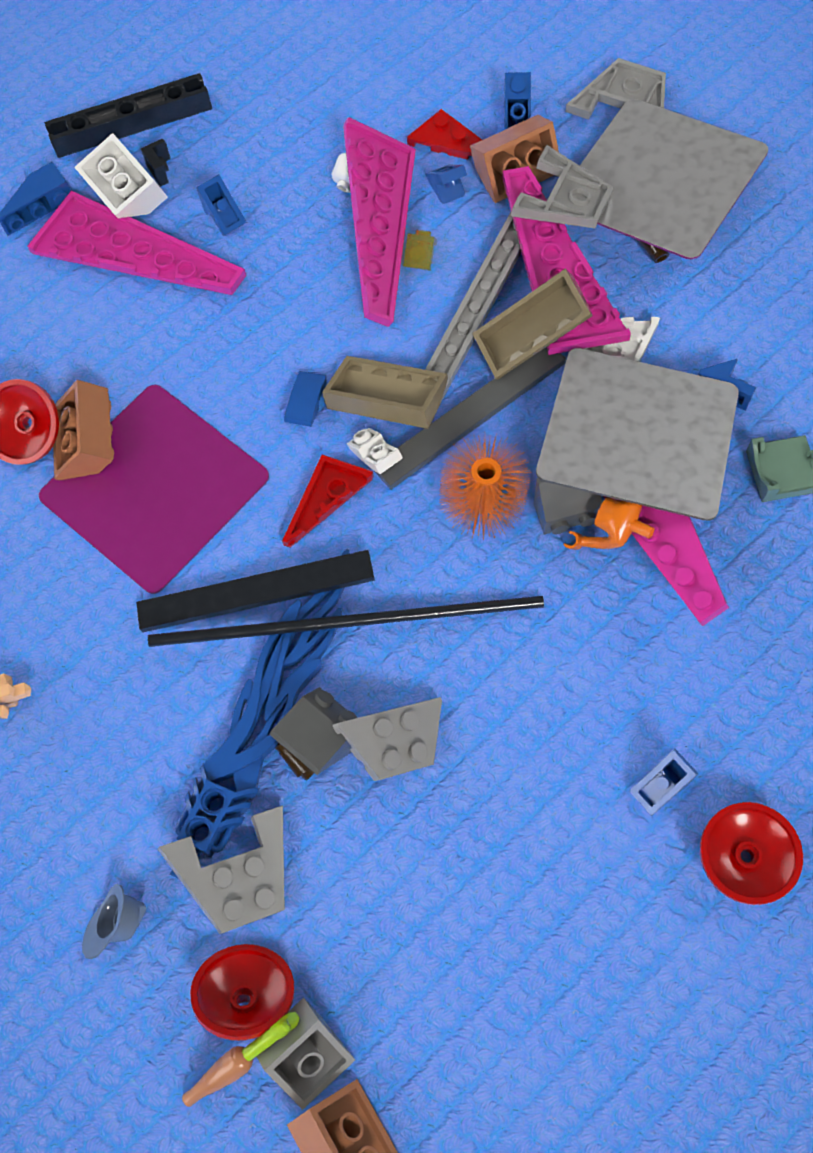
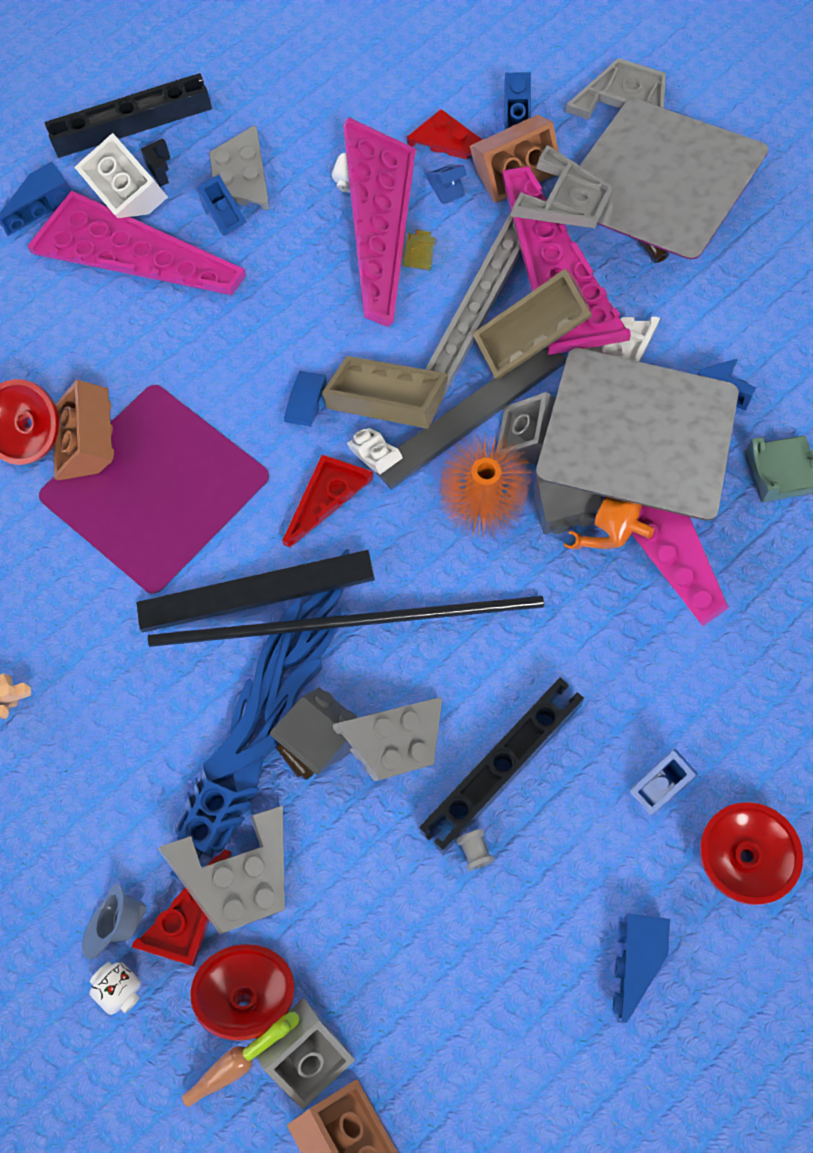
none -> white head [89,962,141,1015]
none -> red wing [132,849,232,967]
none -> light grey wing [209,126,270,210]
none -> black piece [419,677,584,855]
none -> light grey bush [456,829,495,871]
none -> light grey slope [496,392,556,464]
none -> blue slope [613,914,670,1023]

